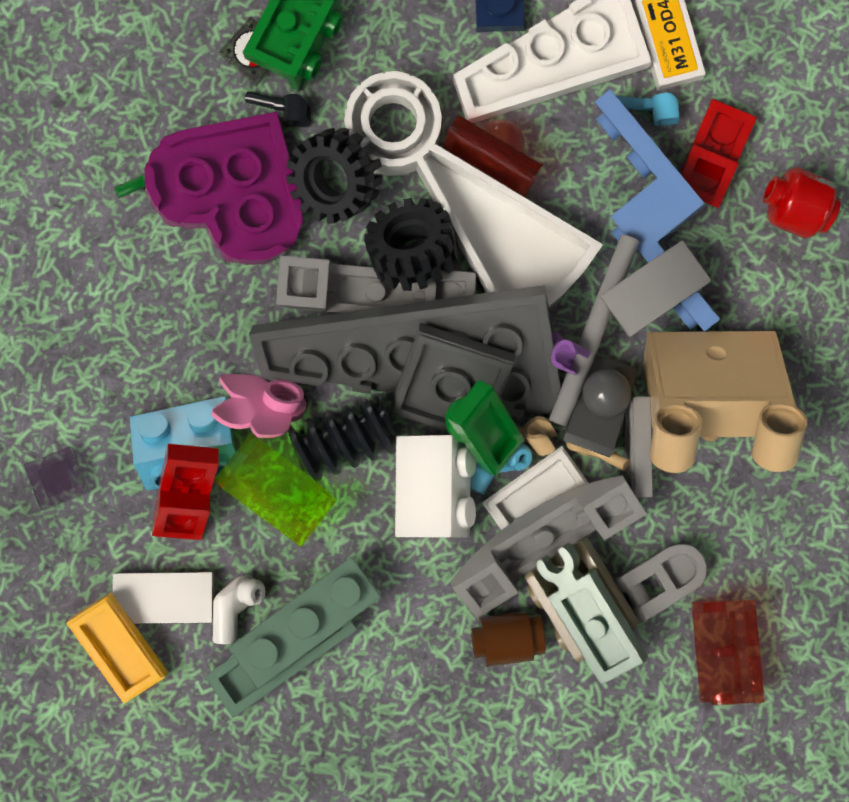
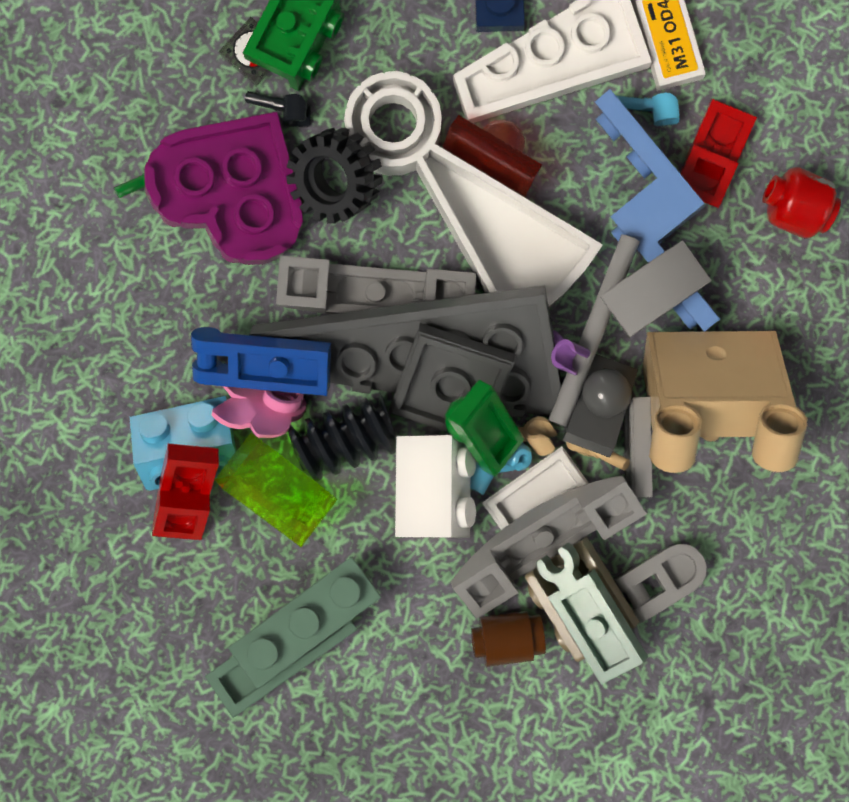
clear purple tile [24,447,90,511] -> none
yellow tile [66,592,168,703] -> none
white tile [113,572,214,624] -> none
white arm [212,575,265,644] -> none
black tyre [364,198,459,291] -> none
clear red hinge [691,598,765,705] -> none
none -> blue plate [191,327,331,396]

